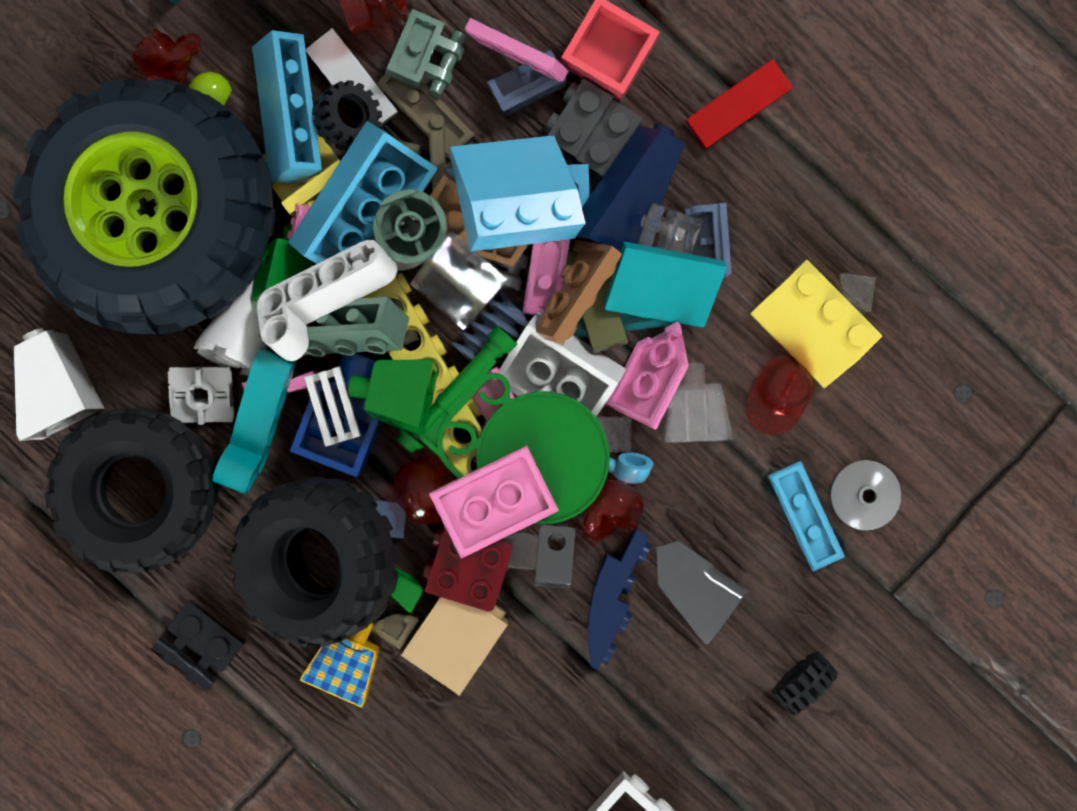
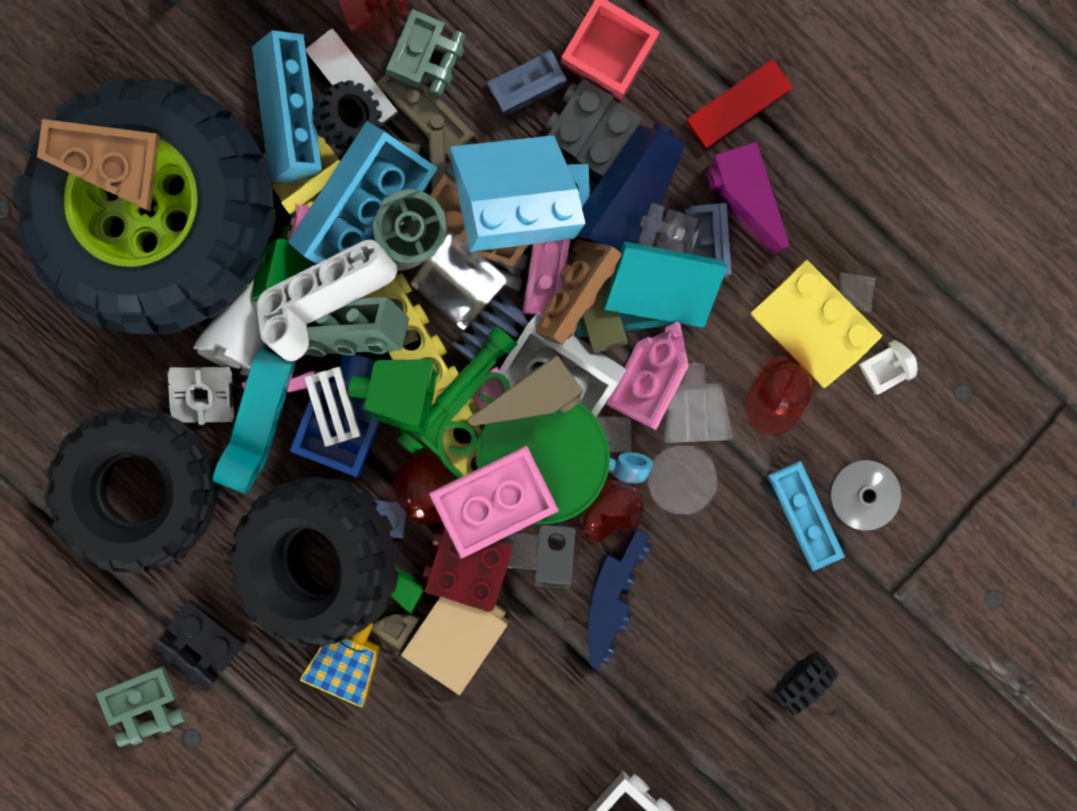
white slope [14,328,105,441] -> none
clear red hair [132,29,202,84] -> none
lime piece [189,71,232,106] -> none
bright pink tile [465,18,569,82] -> none
dark grey panel [656,541,746,644] -> none
none -> medium nougat wing [37,119,160,211]
none -> sand green plate [96,665,186,747]
none -> dark tan slope [468,354,583,426]
none -> clear tile [647,445,717,515]
none -> magenta slope [705,142,790,255]
none -> white tile [858,340,918,395]

